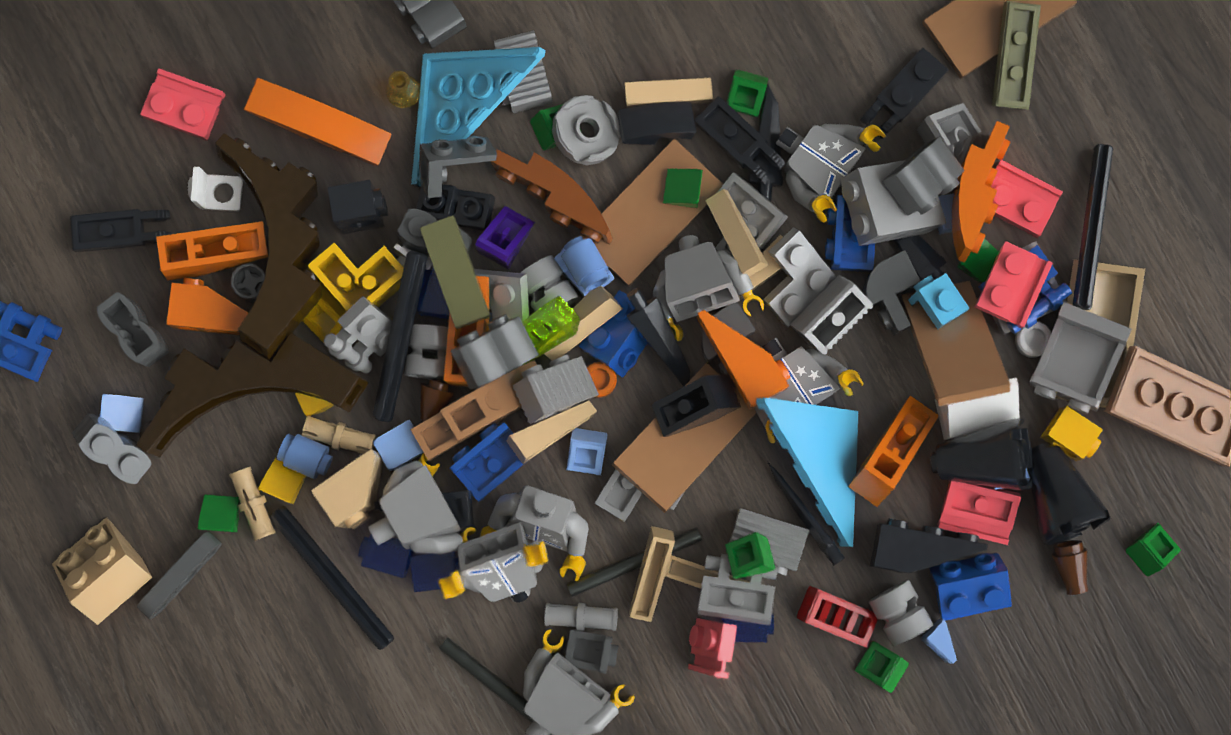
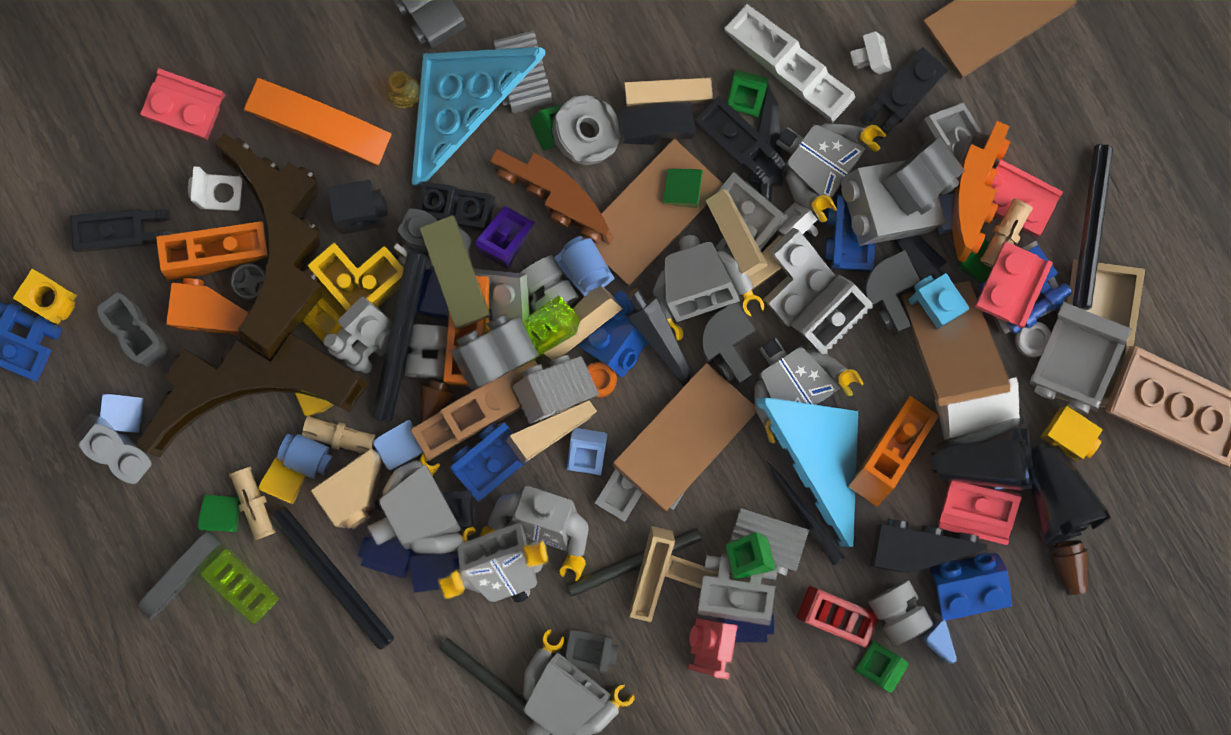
tan slope [52,517,153,625] -> none
dark grey bracket [419,136,497,198] -> none
light grey pin [544,602,618,631] -> none
black slope [651,374,741,437] -> none
orange slope [696,310,791,410] -> none
olive tile [992,1,1041,110] -> none
green slope [1126,523,1181,576] -> none
none -> yellow brick [13,269,77,324]
none -> clear neon green slope [201,549,280,625]
none -> white slope [724,4,855,123]
none -> white tile [776,202,818,237]
none -> white tile [850,32,892,74]
none -> tan pin [979,198,1033,268]

